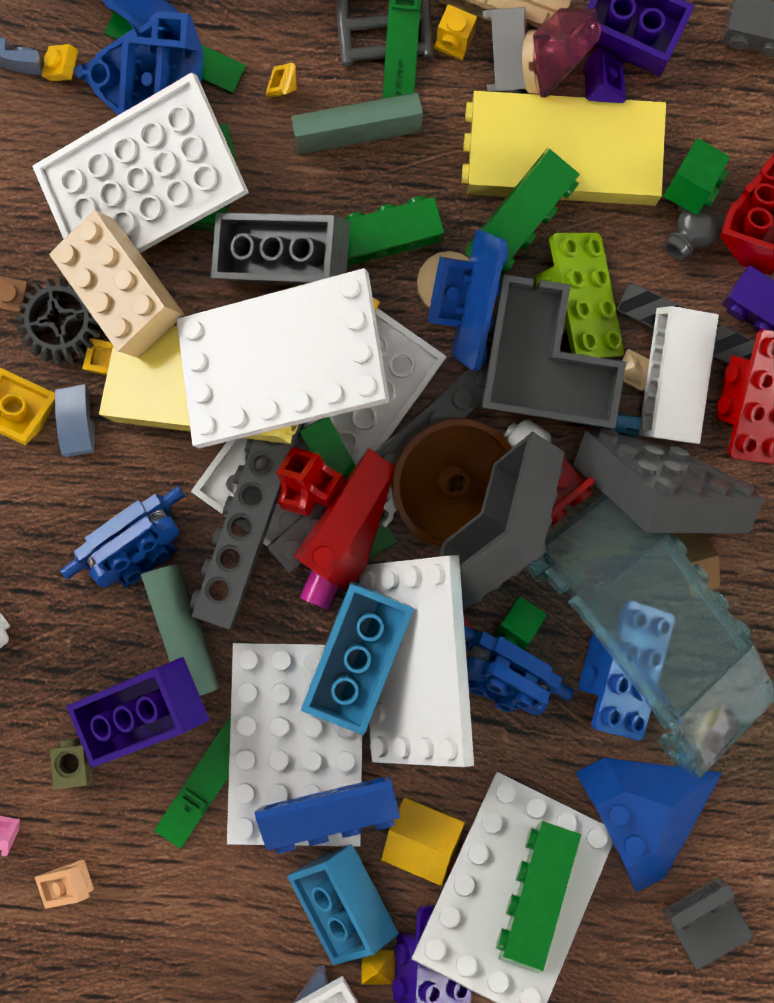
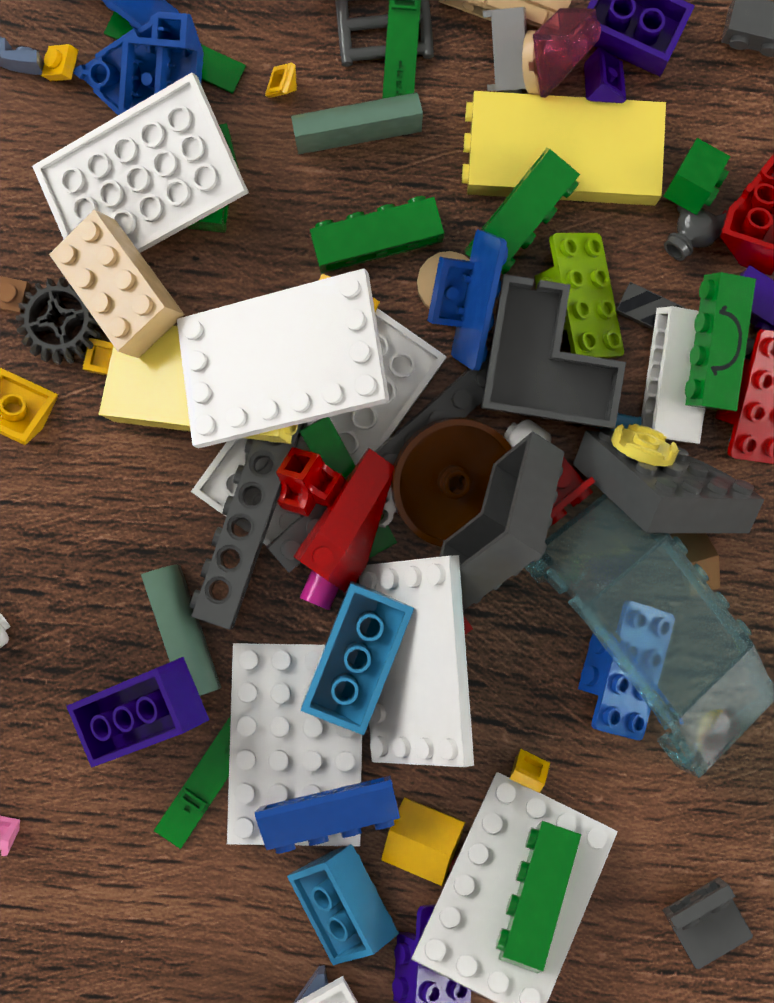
light nougat slope [35,860,94,909] -> none
olive brick [50,738,94,790] -> none
sand blue slope [55,384,95,457] -> none
blue piece [60,485,186,588] -> none
dark grey brick [211,213,351,286] -> none
yellow slope [362,949,395,985] -> none
yellow brick [434,4,477,61] -> none
blue piece [464,625,574,715] -> none
green brick [492,596,547,650] -> none
blue wedge [575,757,722,892] -> none
tan tile [621,349,649,393] -> none
none -> yellow plate [509,749,550,793]
none -> light yellow tile [611,424,679,467]
none -> green brick [685,272,756,411]

